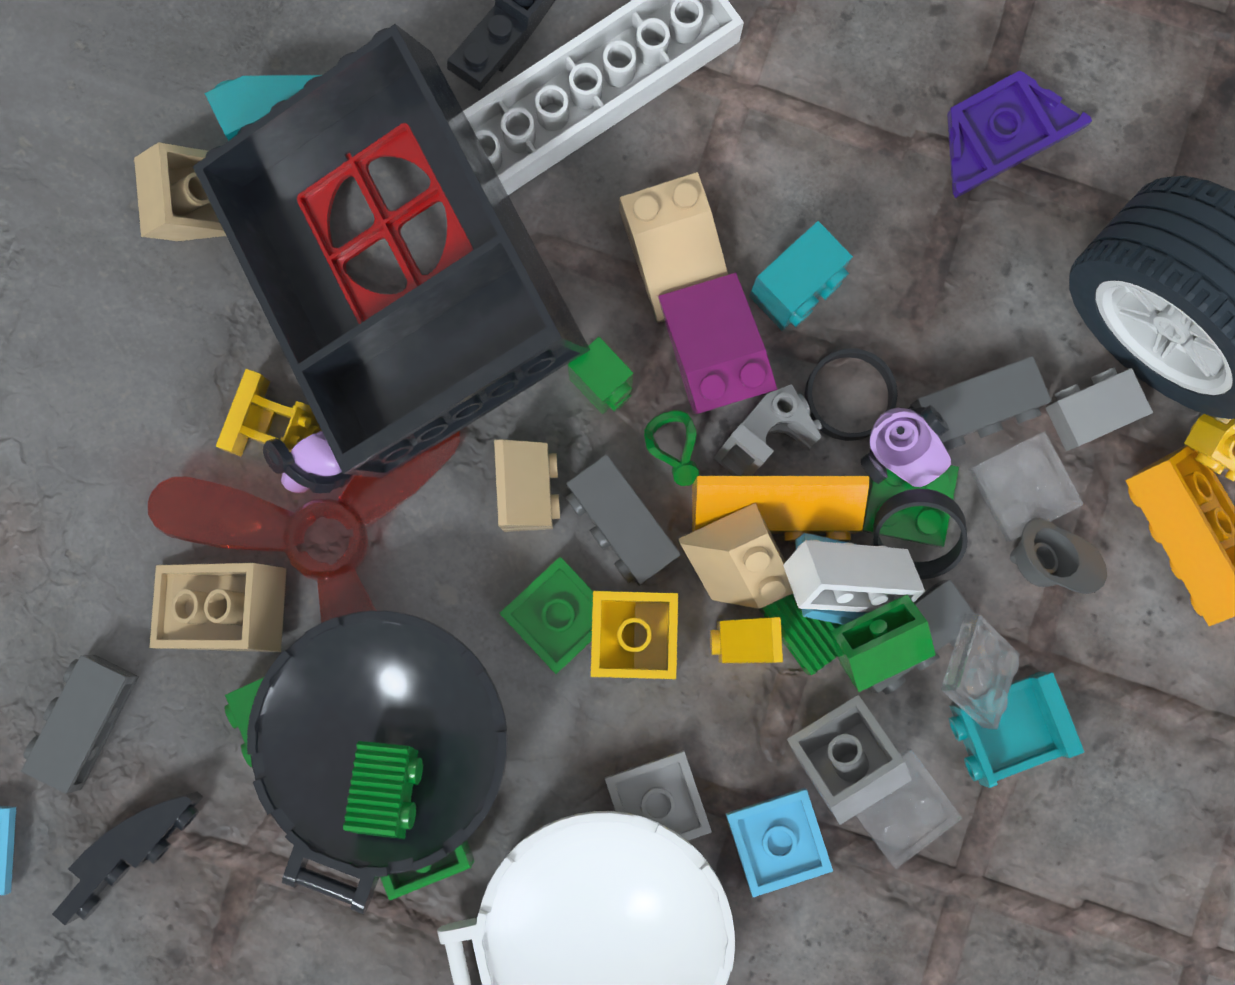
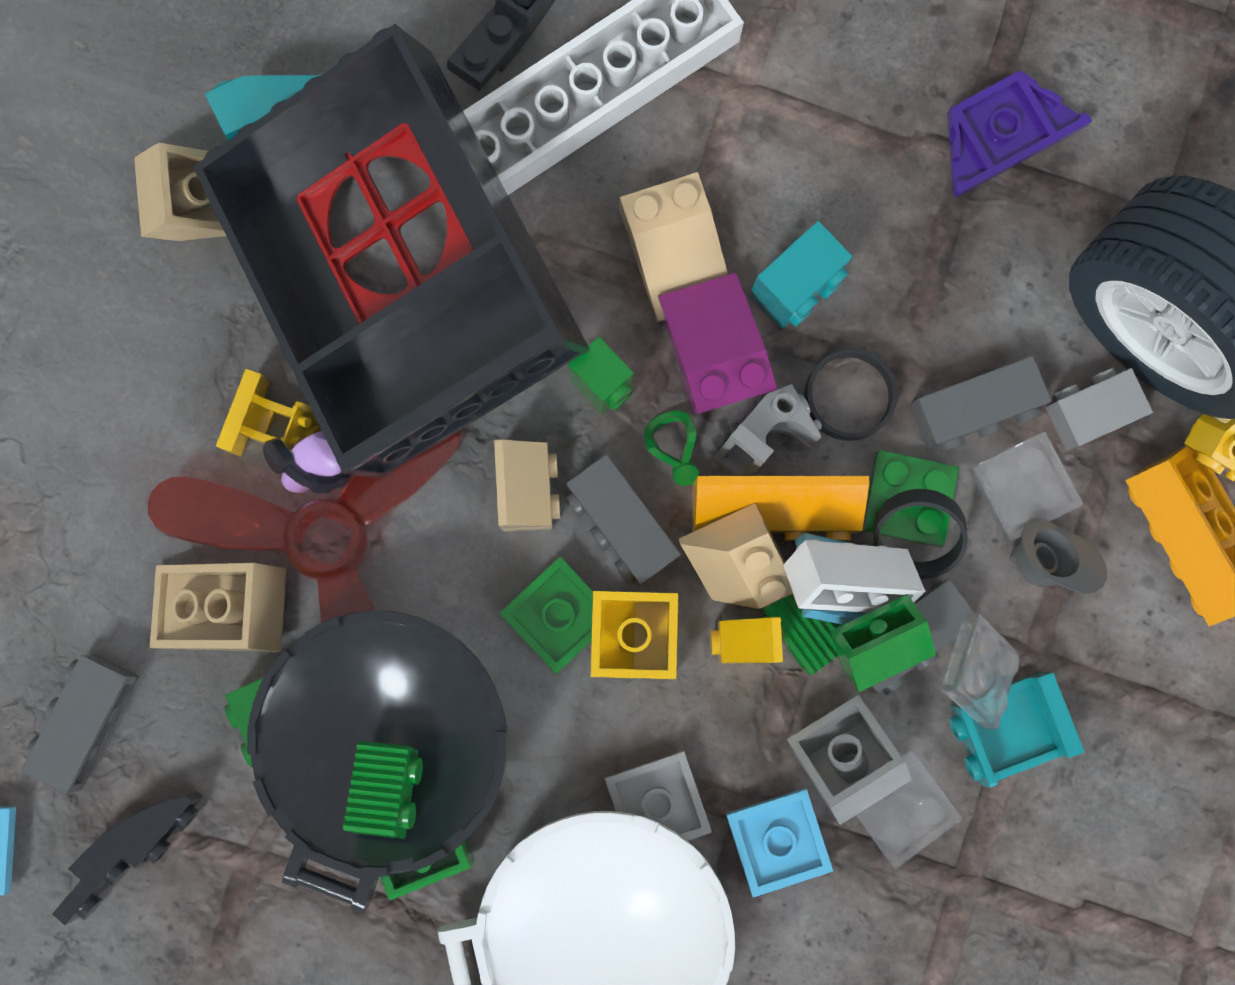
lavender cap [860,405,951,487] -> none

